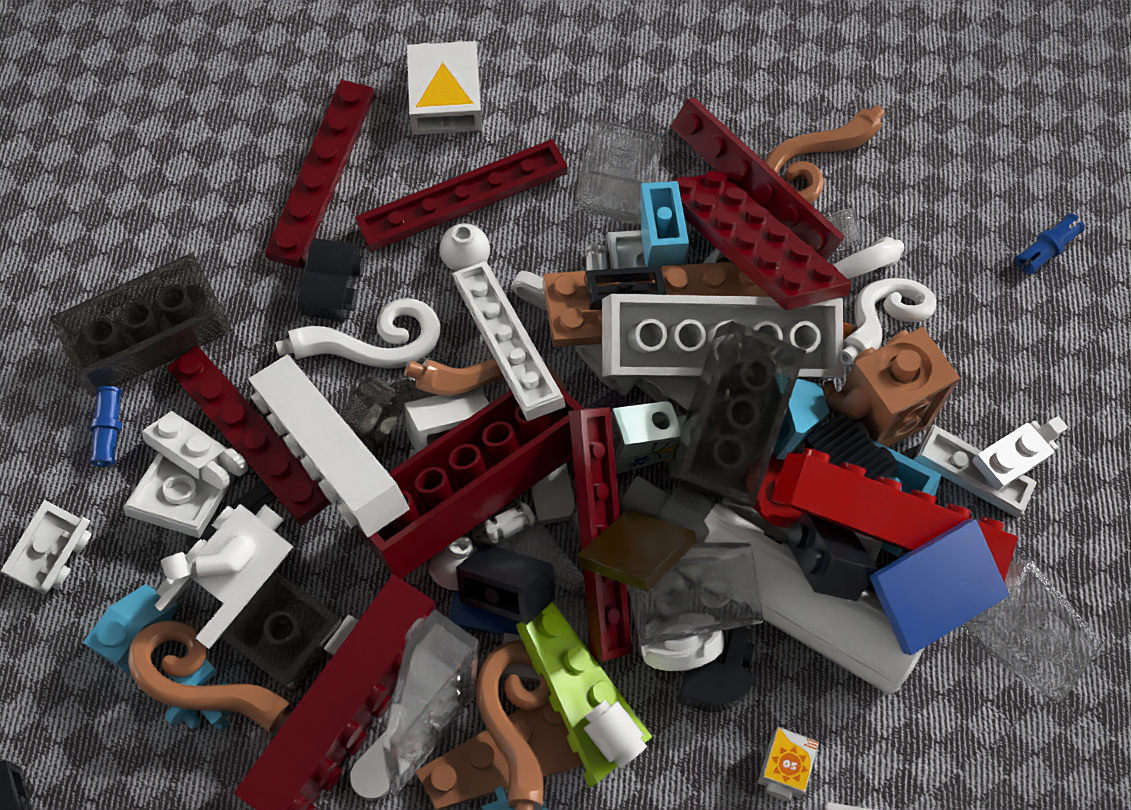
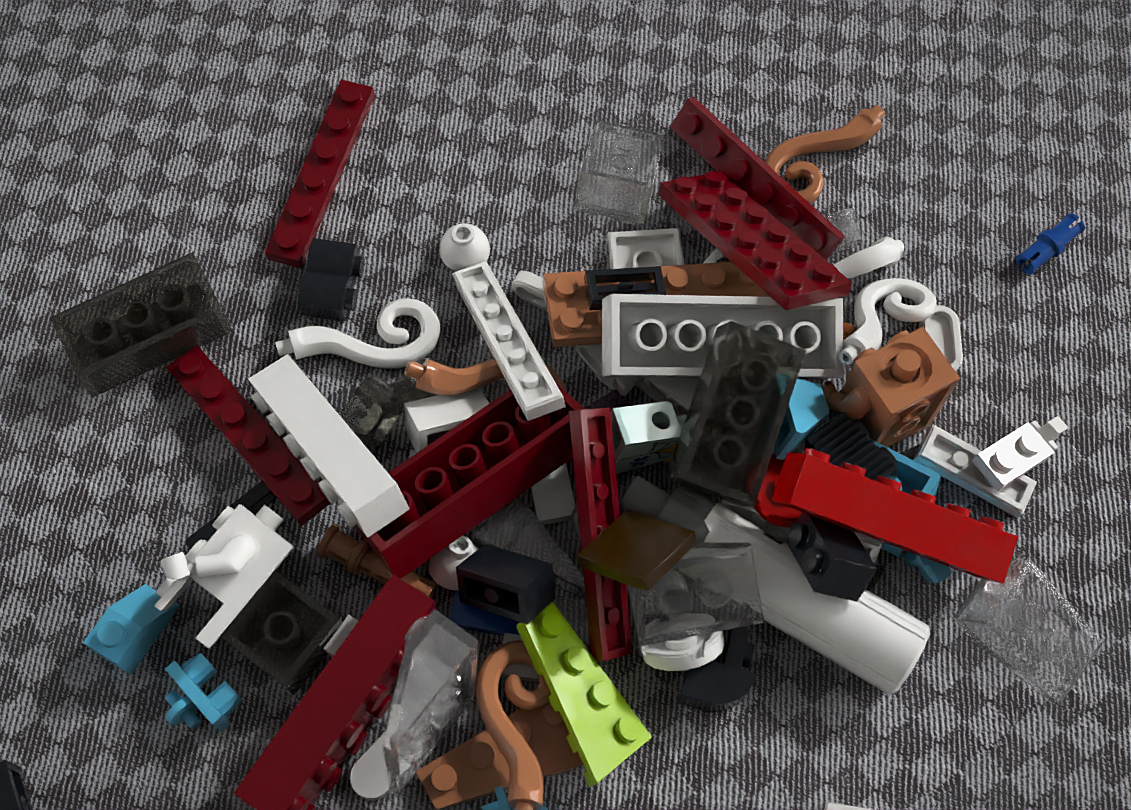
white bracket [0,500,92,595] -> none
blue pin [89,386,122,467] -> none
white tile [123,453,235,538] -> none
nougat plant [128,621,292,732] -> none
white hinge [142,411,248,490] -> none
dark red plate [355,139,568,252] -> none
white brick [407,41,482,135] -> none
white piece [484,503,535,543] -> none
white brick [583,700,647,768] -> none
white piece [586,244,607,270] -> none
medium azure slope [640,181,689,267] -> none
brick [757,727,819,801] -> none
blue tile [869,519,1010,655] -> none
none -> nougat pin [316,524,438,599]
none -> white tile [919,305,963,372]

